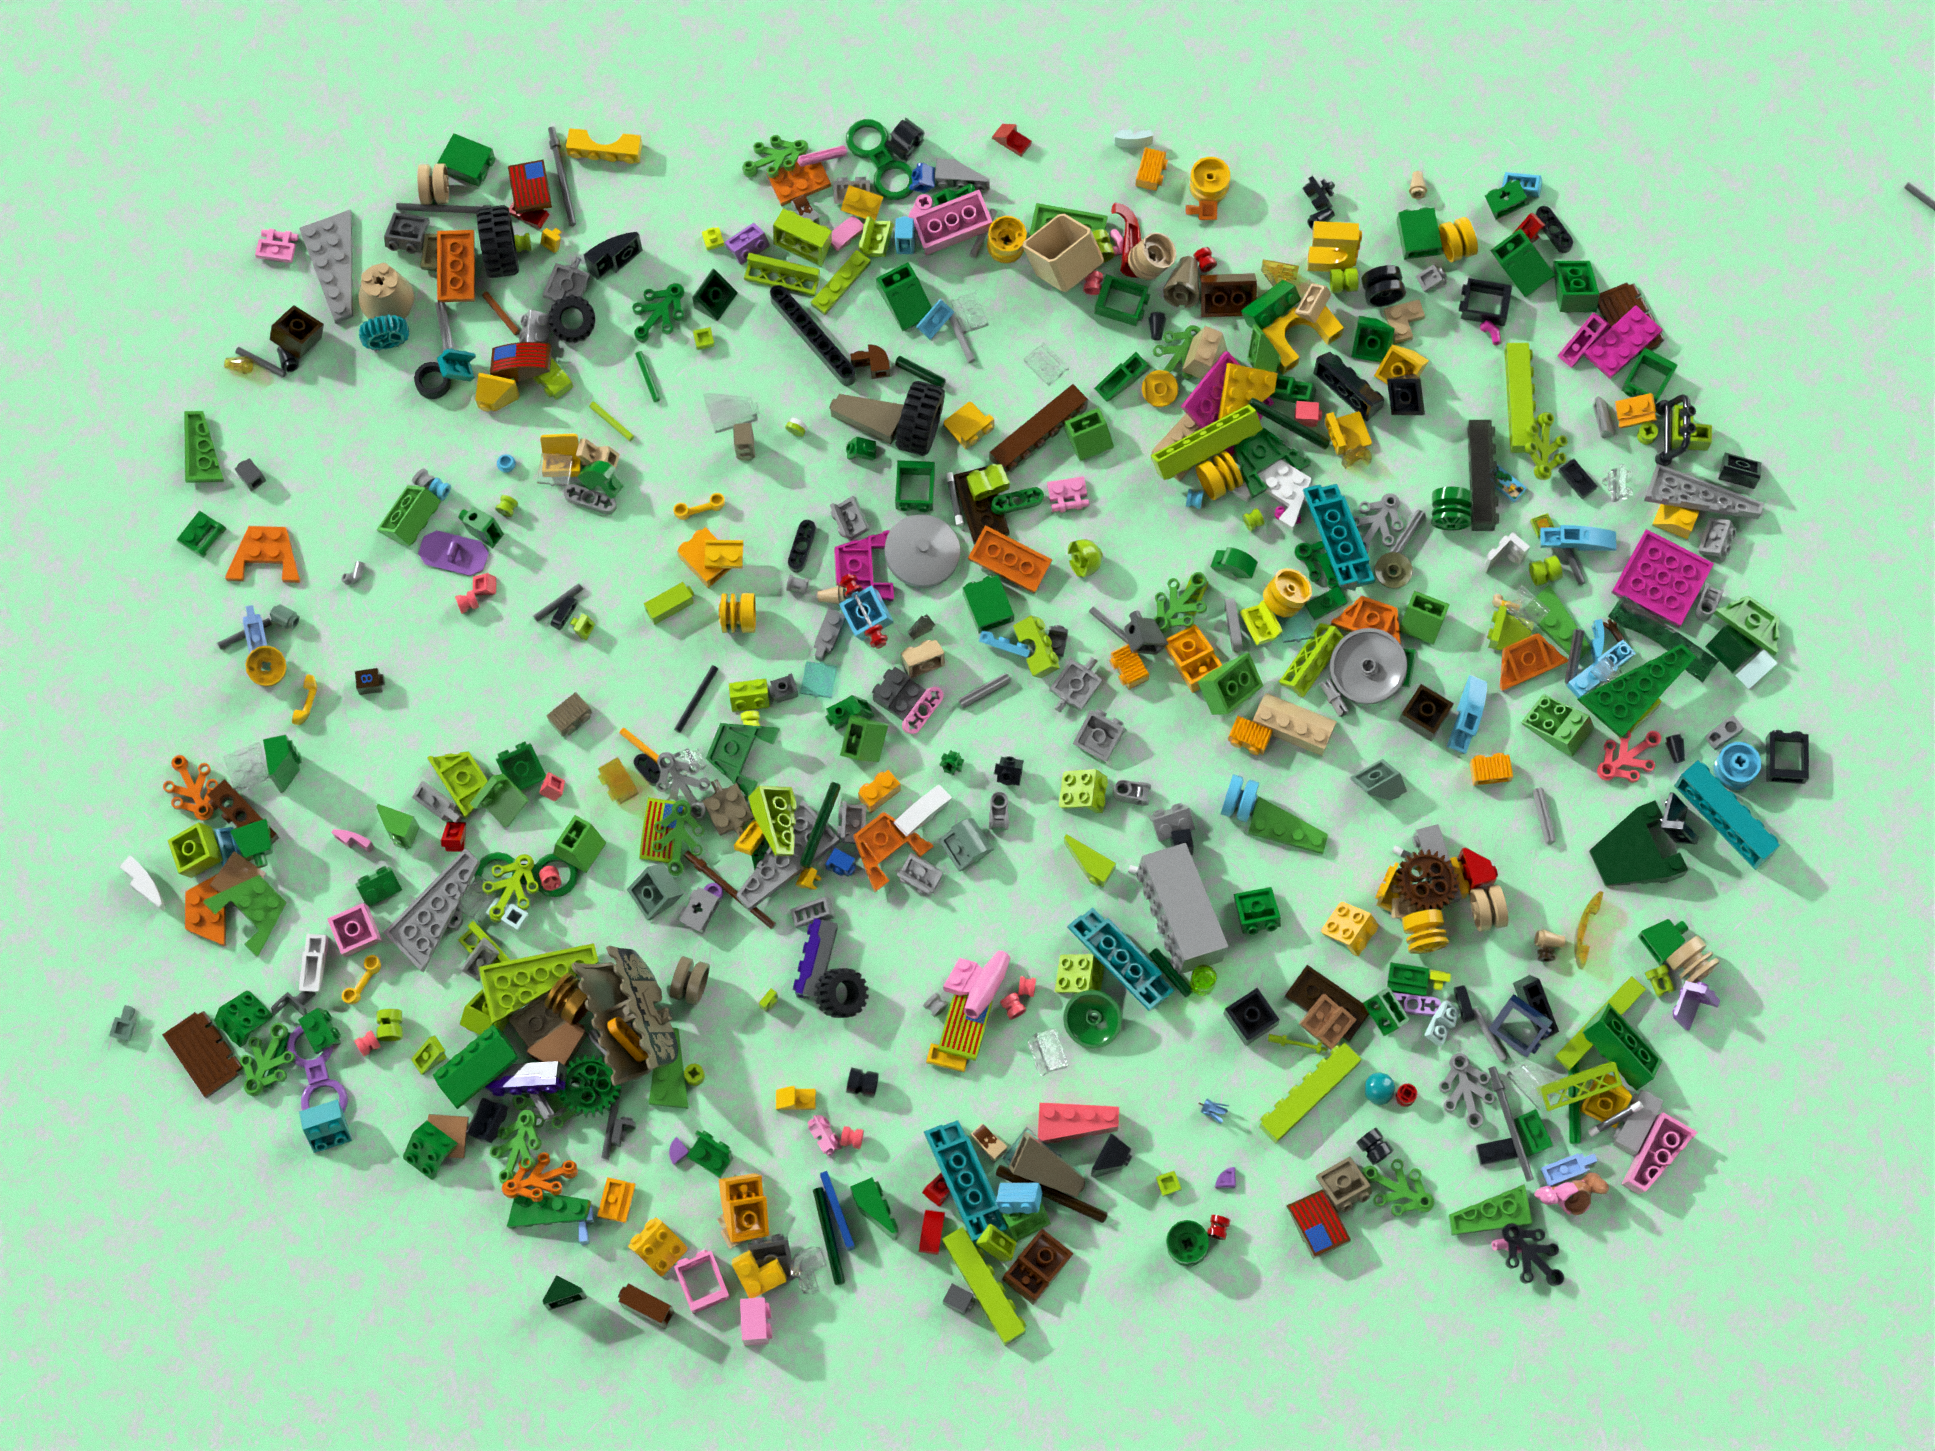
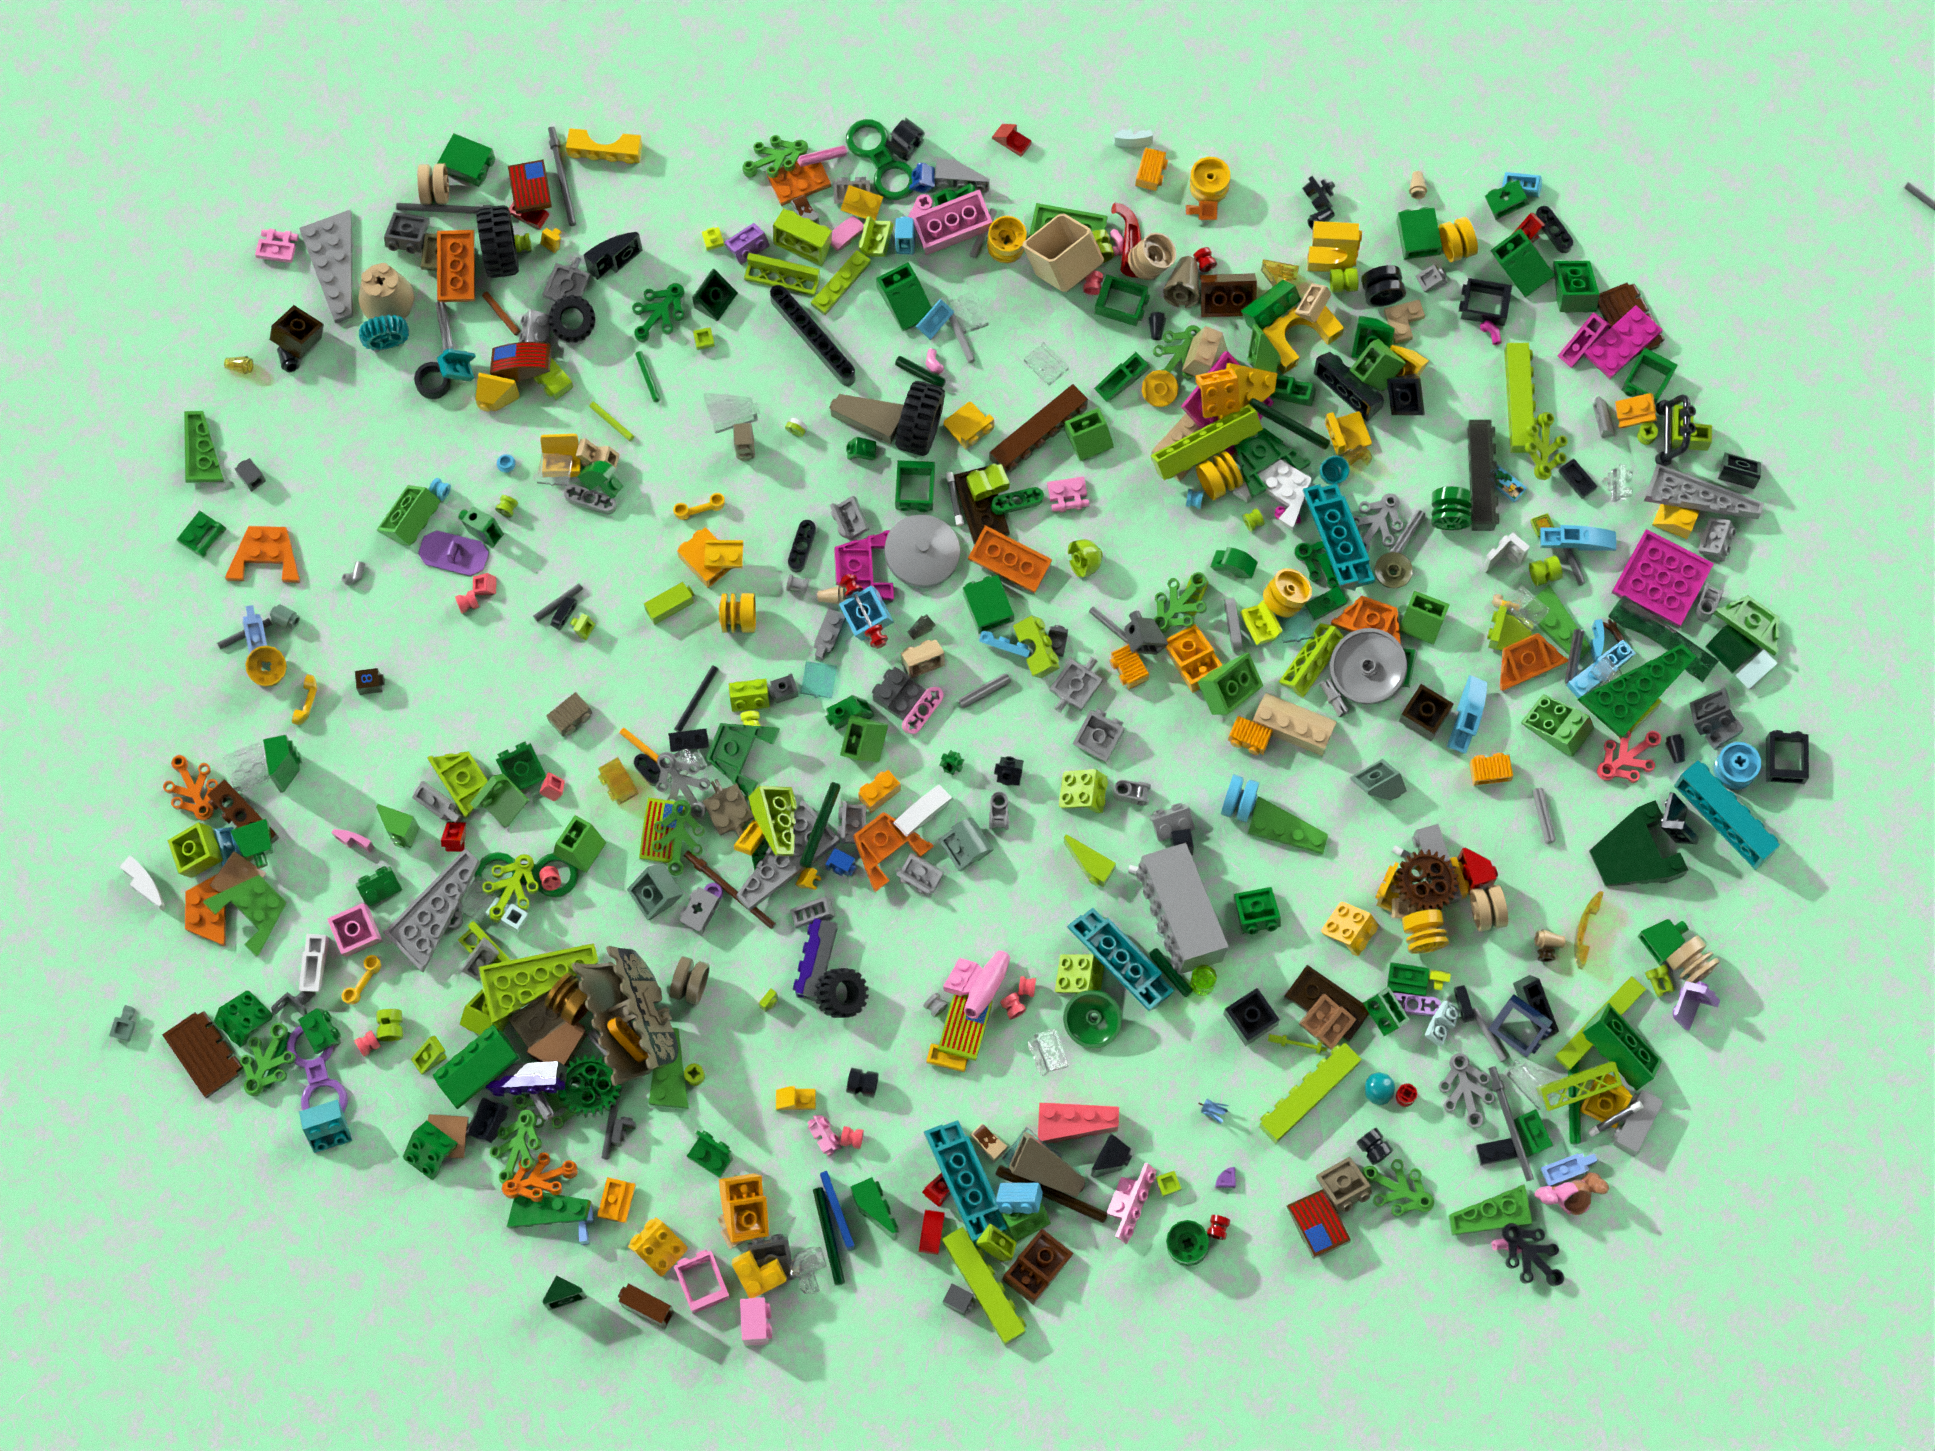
dark grey bar [235,347,286,377] -> none
light grey wheel [412,468,435,489] -> none
medium lavender tile [669,1137,689,1165] -> none
reddish brown brick [850,344,890,379] -> none
coral brick [1295,401,1322,427] -> none
bright pink wedge [1621,1112,1698,1195] -> none
none -> black hinge [668,728,709,752]
none -> bright pink arm [926,348,944,374]
none -> bright pink bracket [1107,1163,1157,1244]
none -> light orange bracket [1195,368,1240,418]
none -> teal hair [1319,456,1350,485]
none -> bright green slope [1350,339,1406,391]
none -> dark grey plate [1690,688,1736,735]

